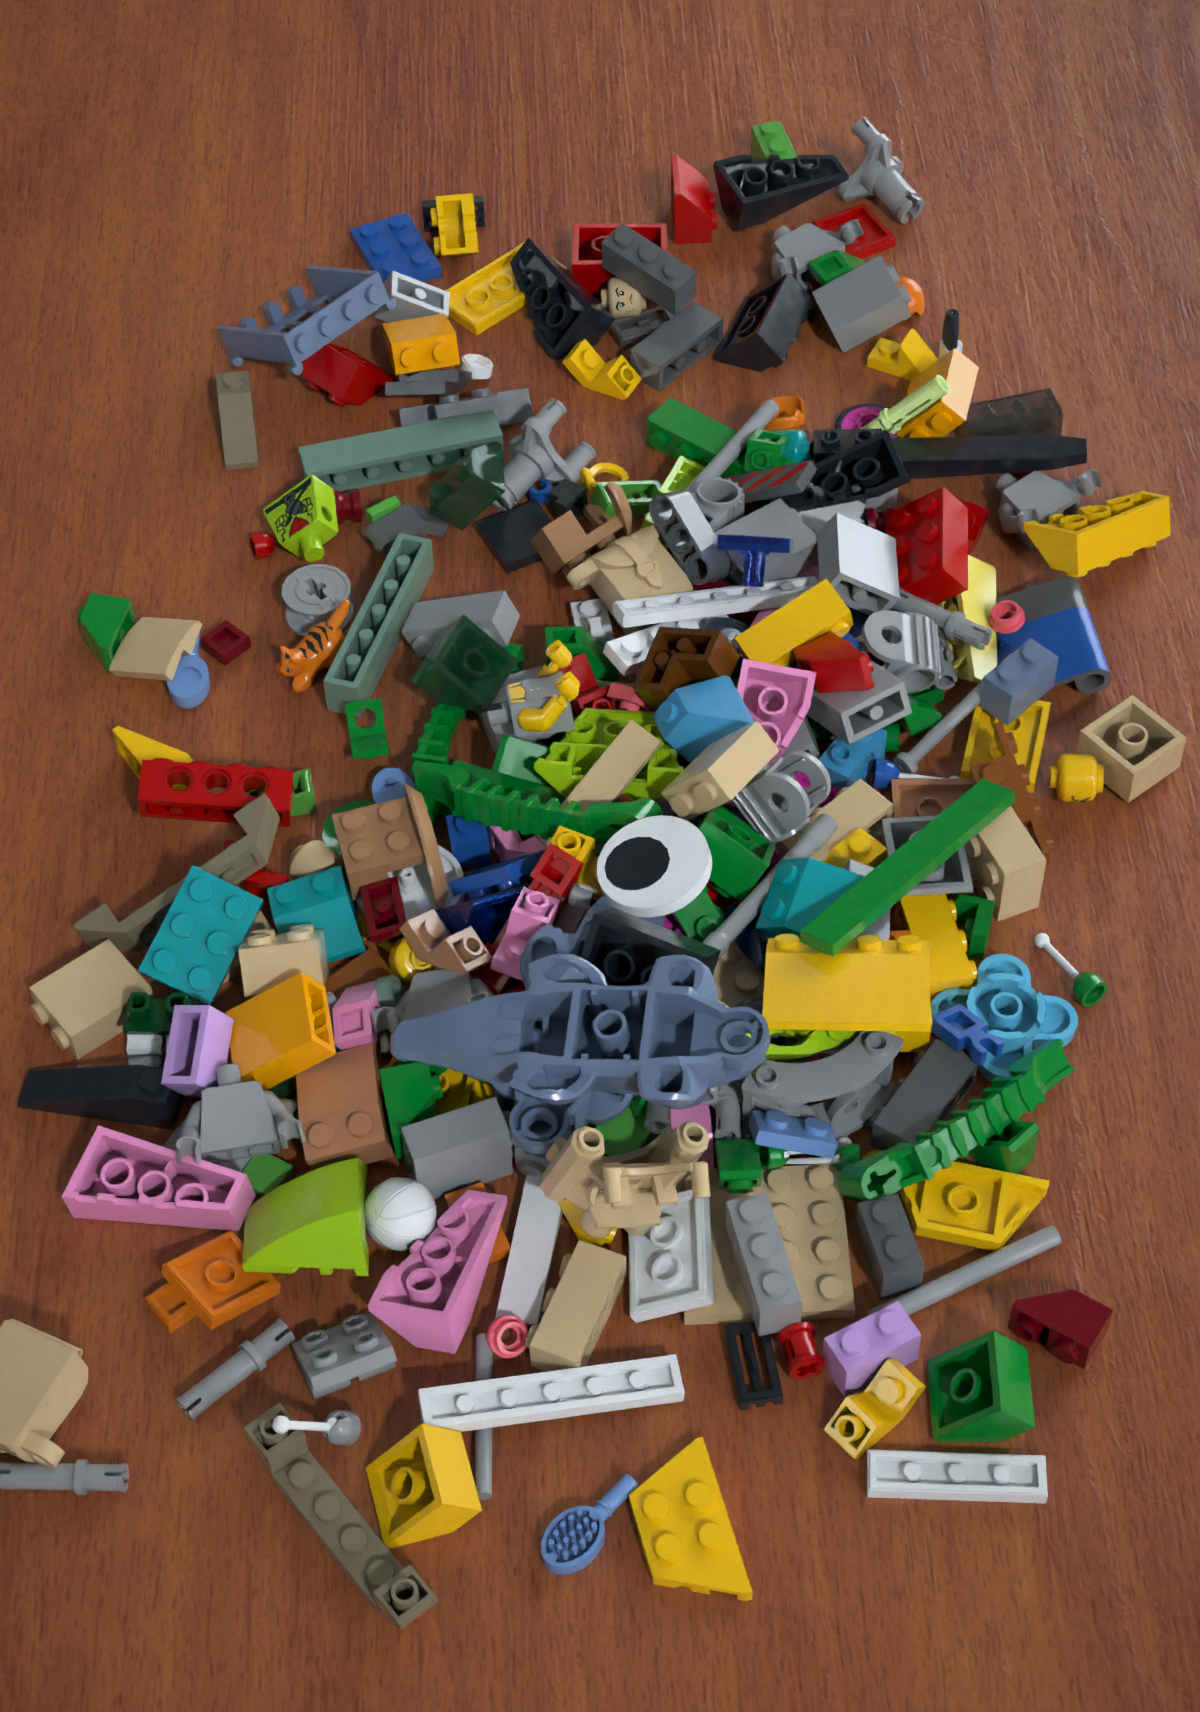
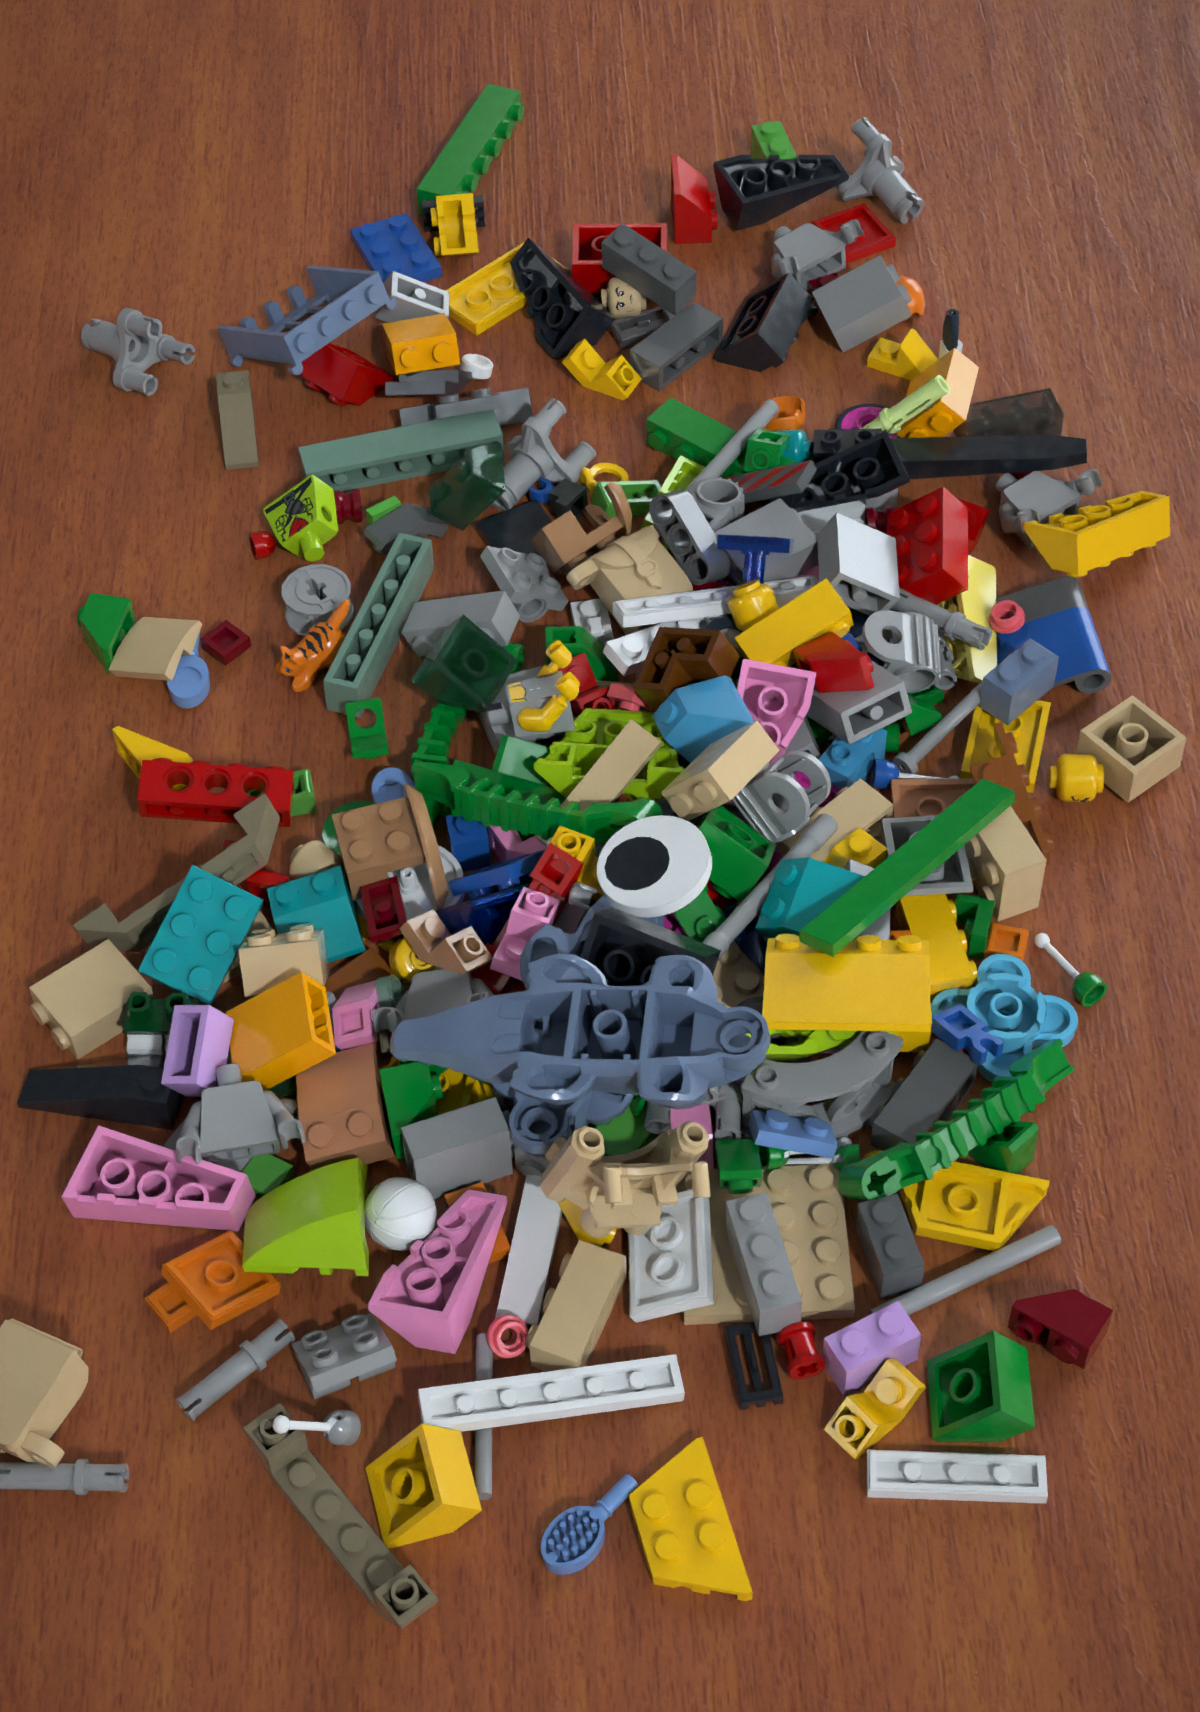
green slope [809,250,866,286] -> none
none -> light grey wheel [81,308,195,396]
none -> green brick [416,84,524,215]
none -> light grey plate [480,546,569,623]
none -> yellow head [728,580,779,632]
none -> orange tile [984,923,1030,961]

